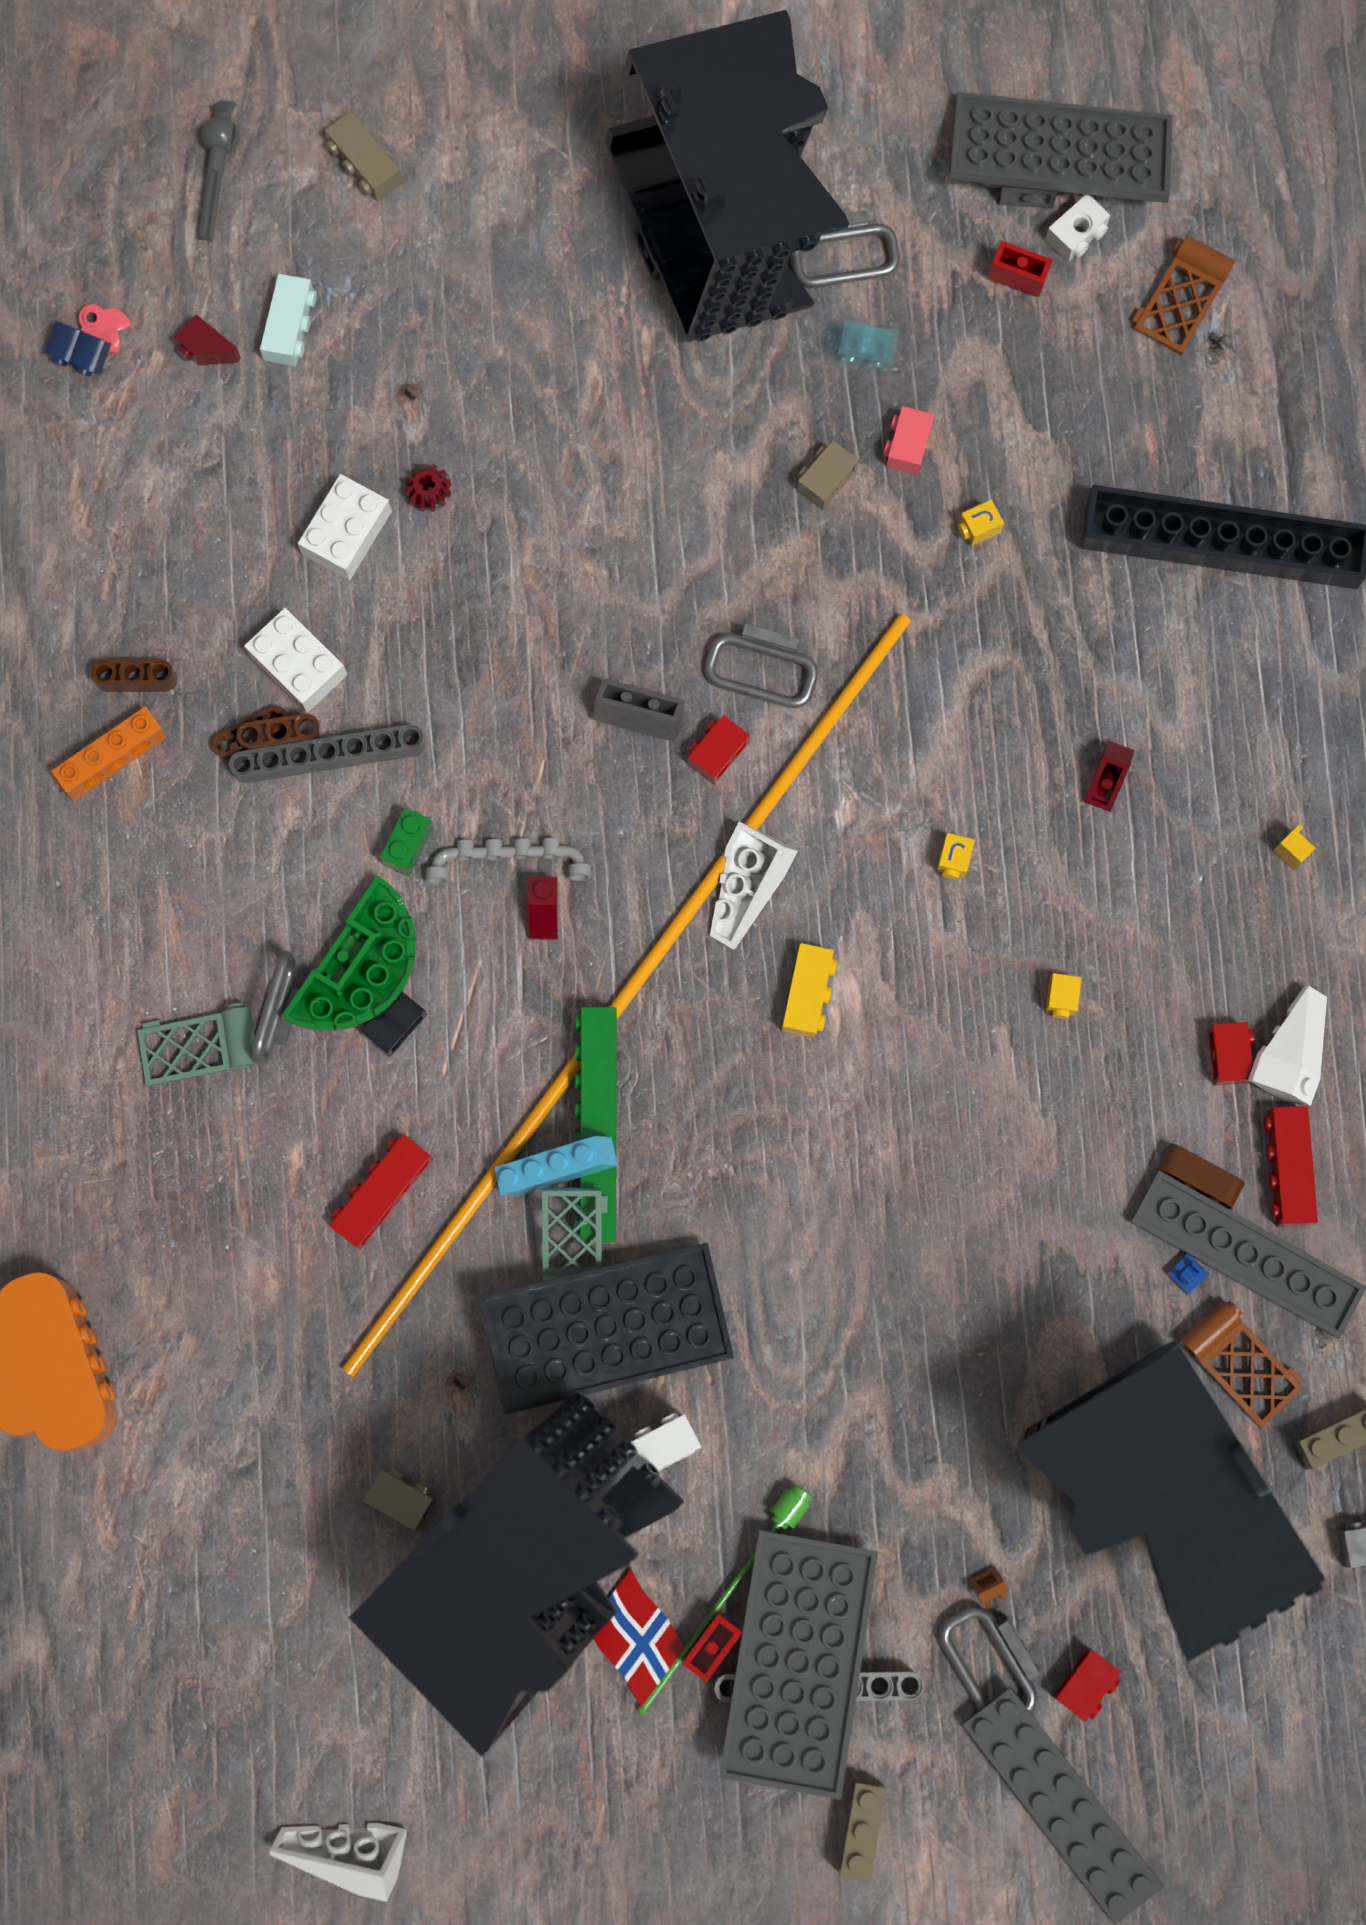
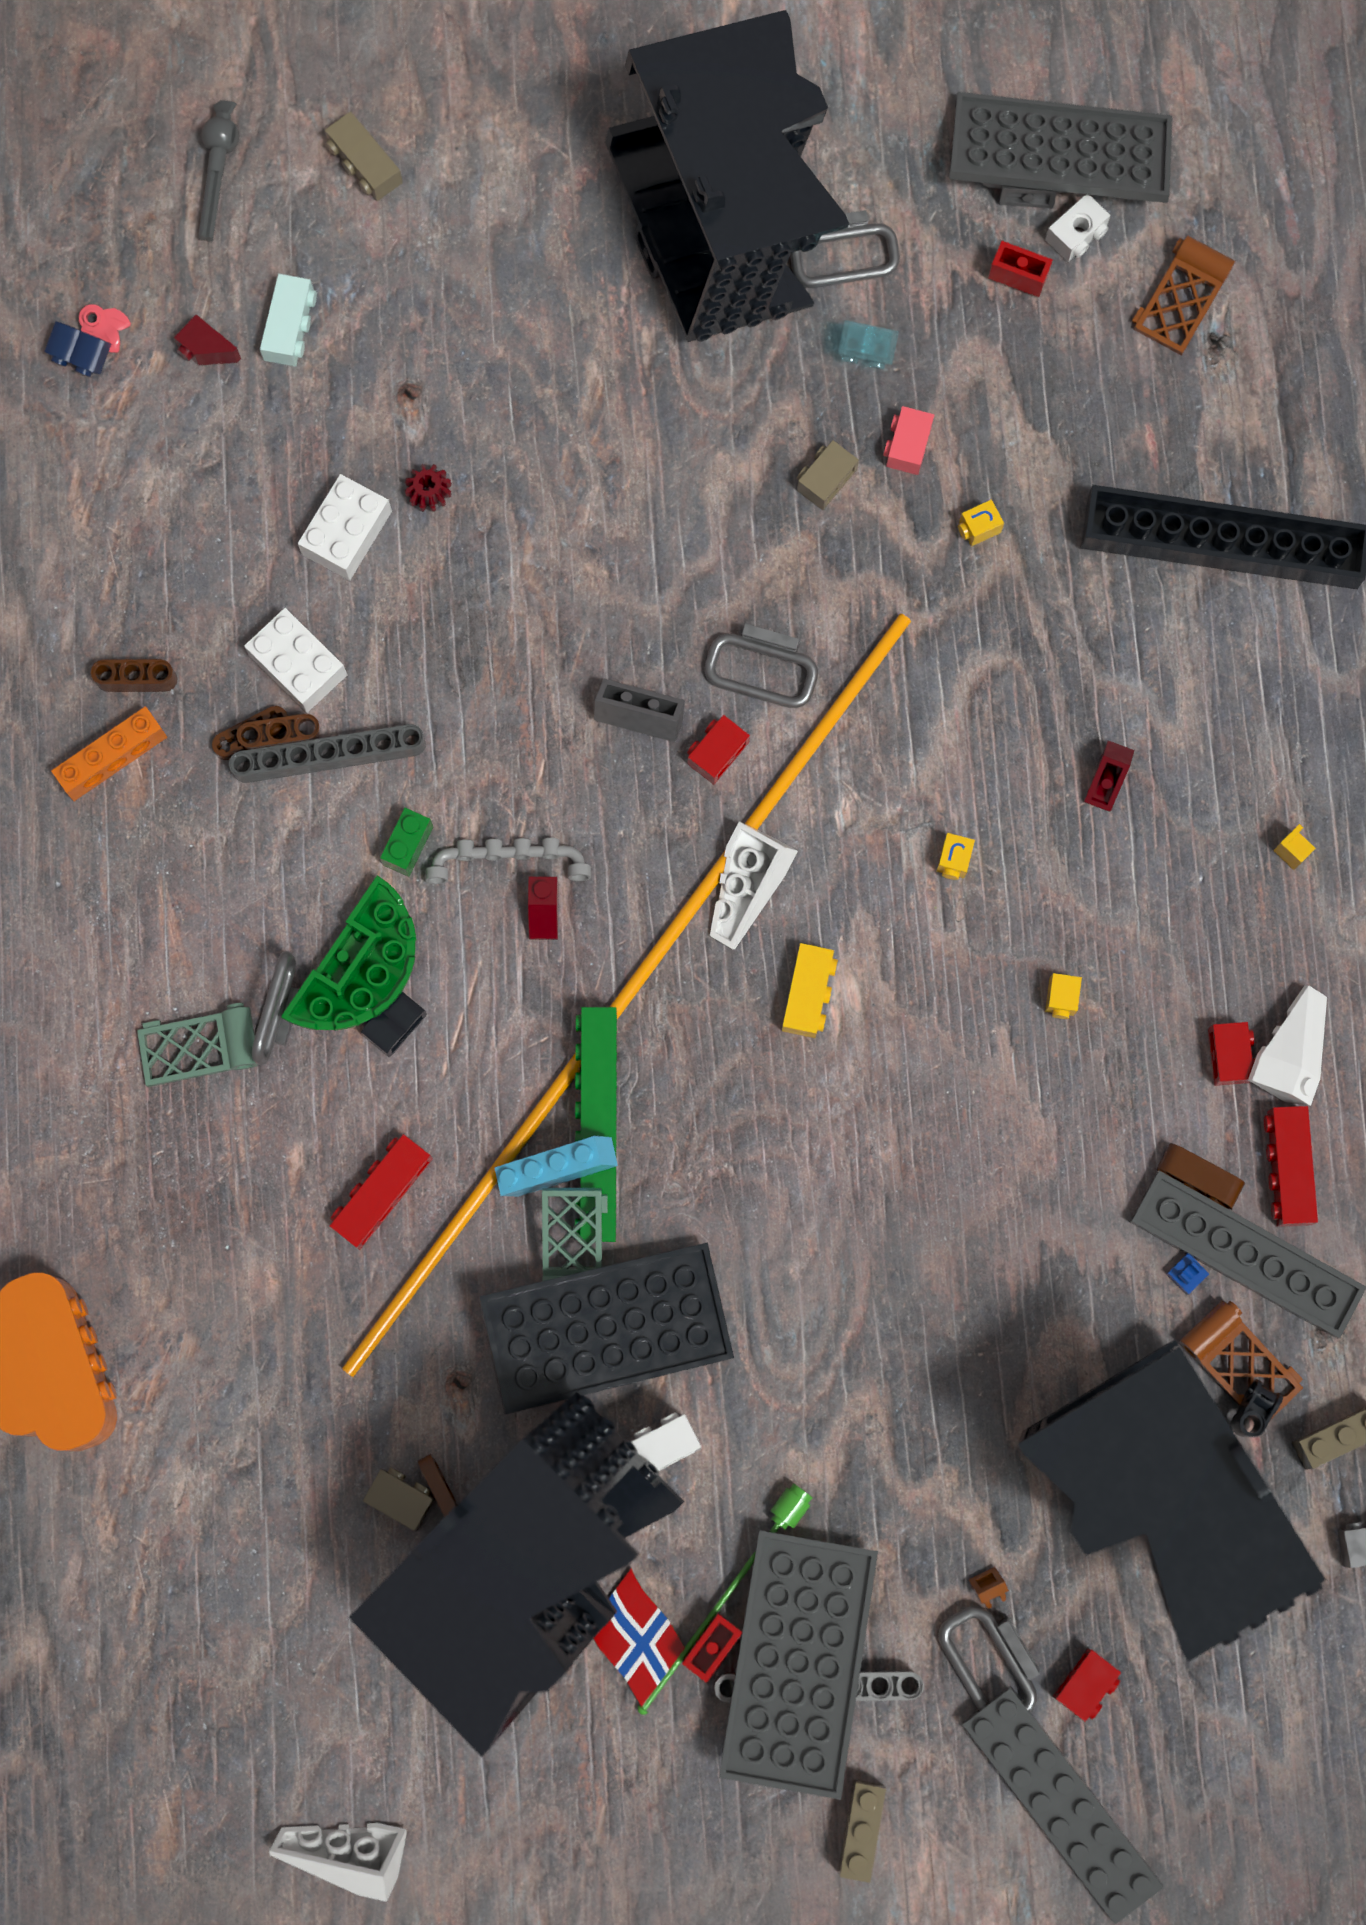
none -> reddish brown beam [418,1454,458,1517]
none -> black piece [1231,1379,1283,1437]

